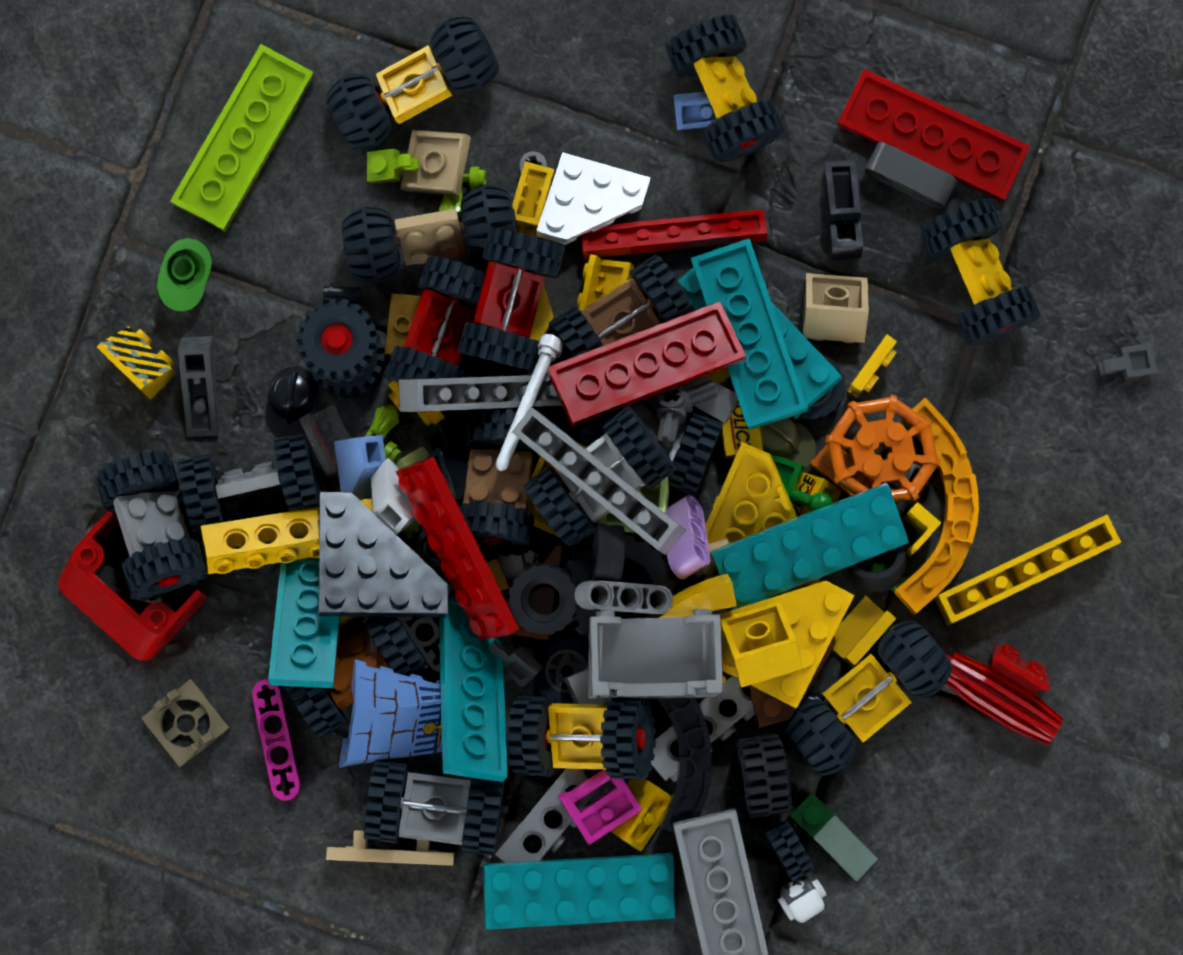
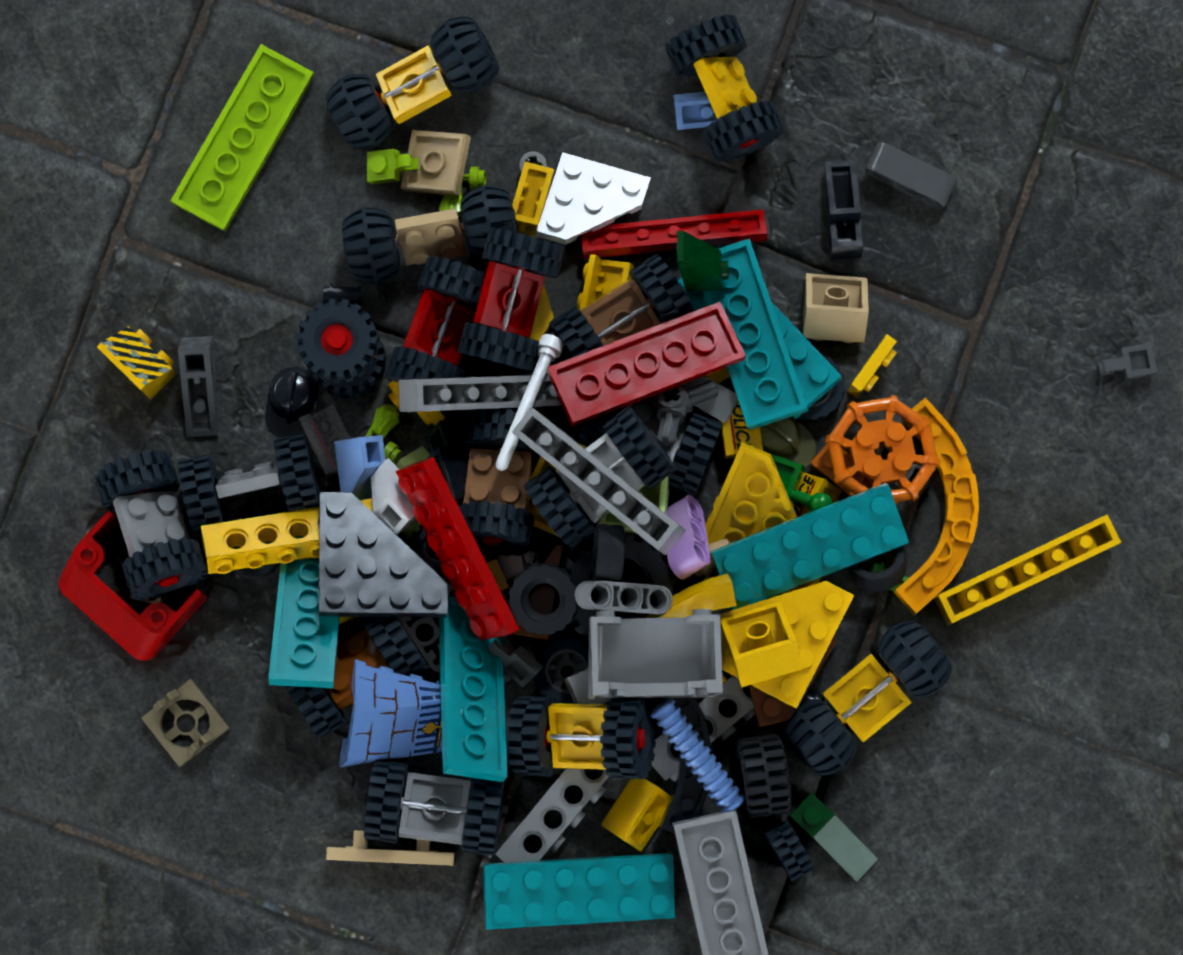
bright green piece [157,238,212,312] -> none
dark pink beam [252,680,301,800] -> none
pearl gold plate [385,293,421,356] -> none
dark pink plate [557,770,642,845] -> none
white head [777,876,827,923] -> none
yellow panel [832,596,896,667] -> none
red plate [837,69,1030,202] -> none
yellow panel [902,502,941,557] -> none
black plate [919,198,1041,347] -> none
red plate [946,642,1064,745] -> none
none -> medium blue piece [650,698,745,812]
none -> dark green slope [677,231,729,292]

